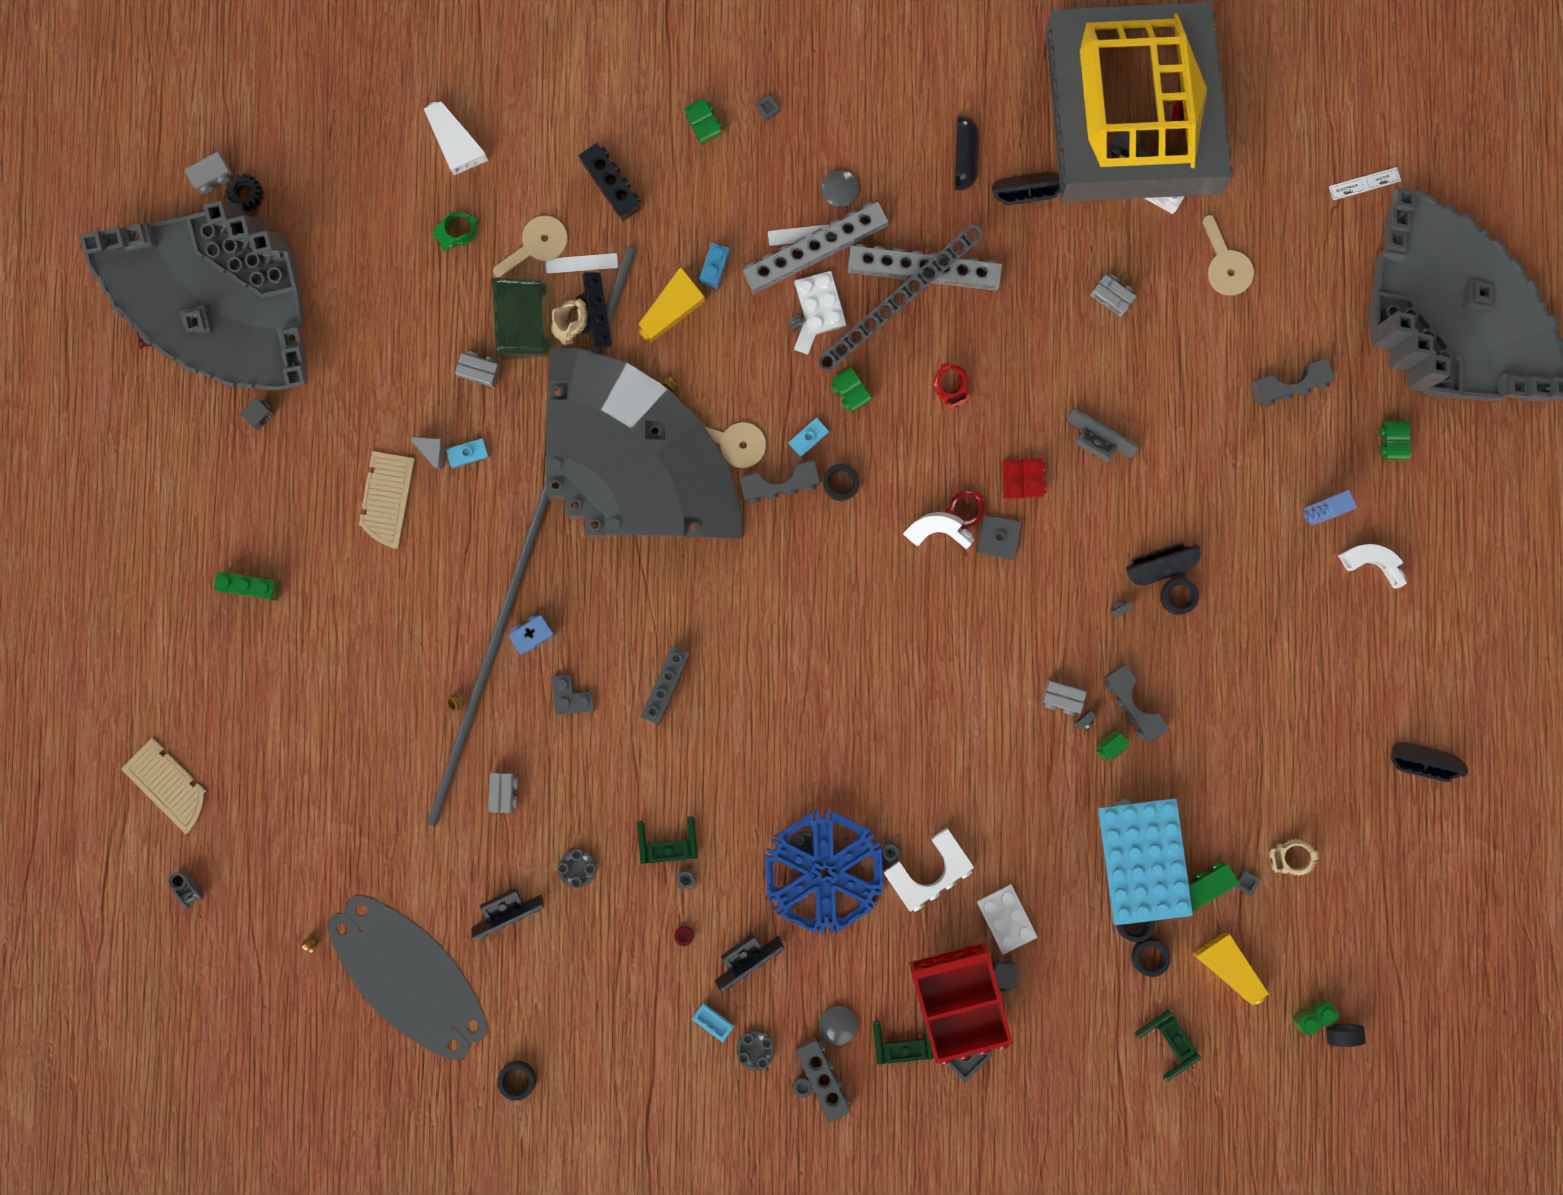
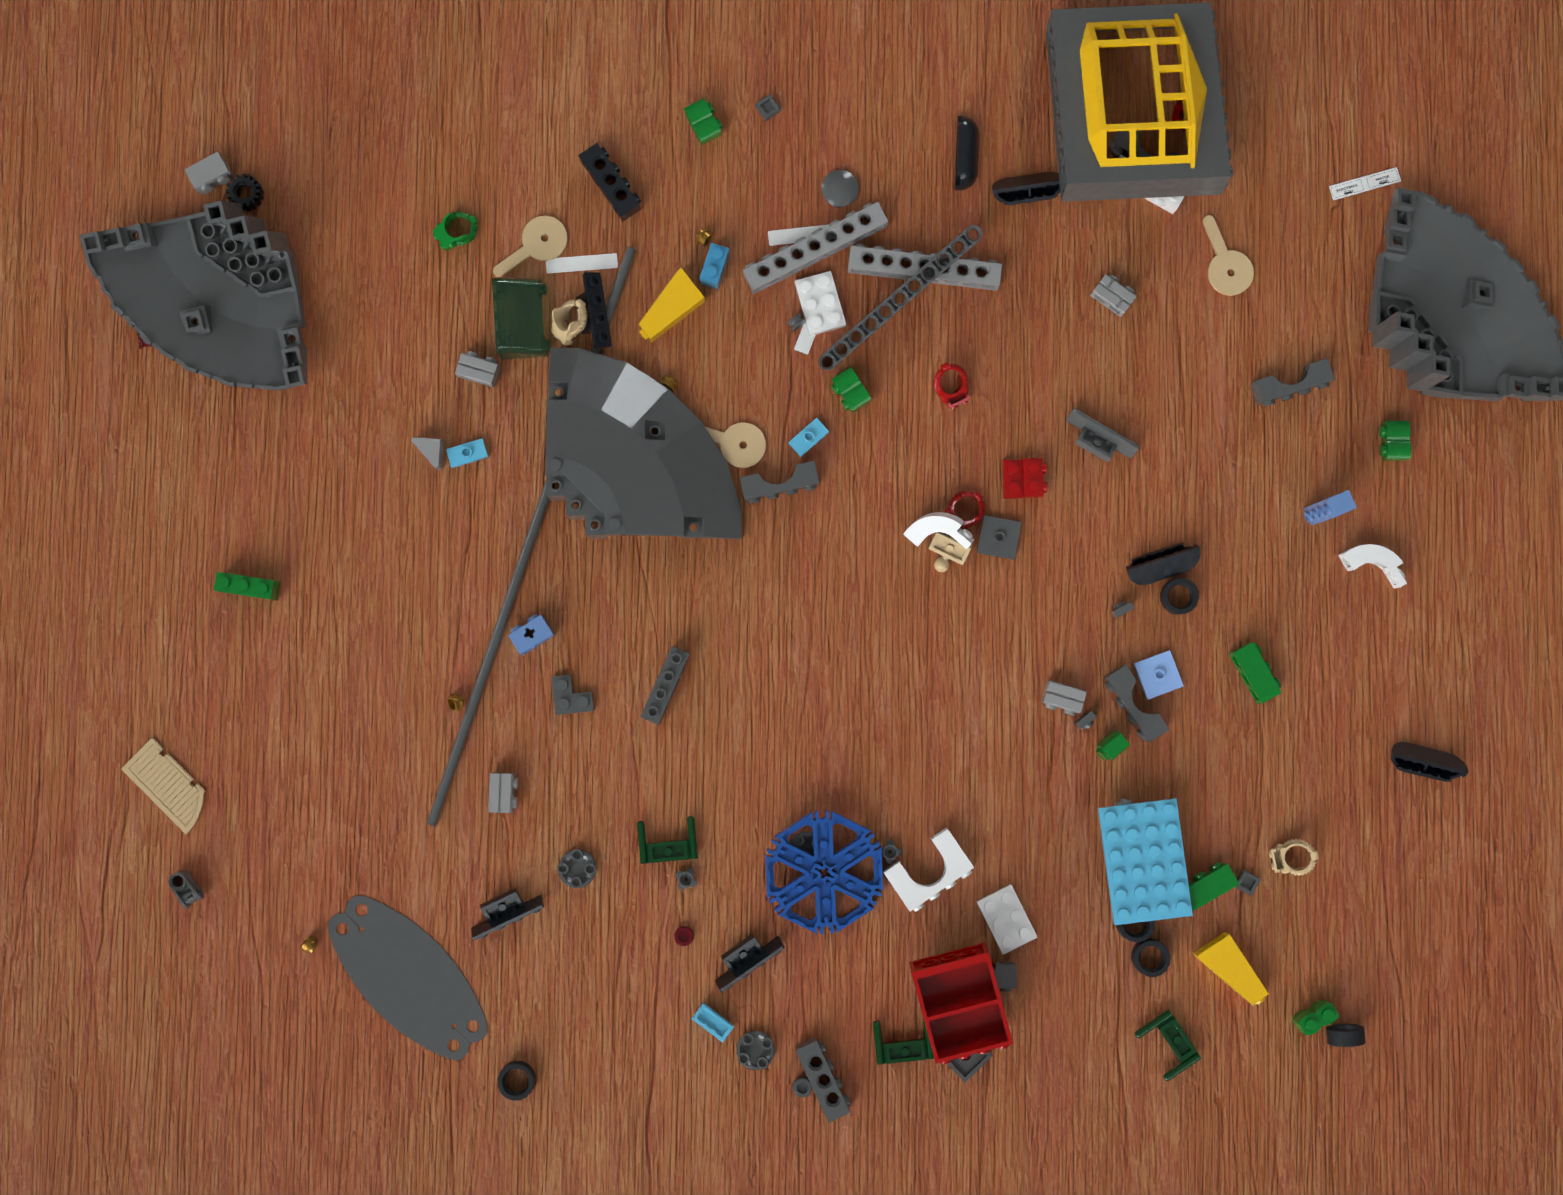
dark grey brick [240,398,275,430] -> none
tan piece [359,451,415,549] -> none
white slope [424,101,488,175] -> none
dark grey dish [819,1006,857,1045] -> none
black tyre [823,464,860,501] -> none
none -> pearl gold plate [696,229,713,247]
none -> tan plate [928,532,972,572]
none -> light blue plate [1133,650,1184,700]
none -> green brick [1228,642,1282,704]

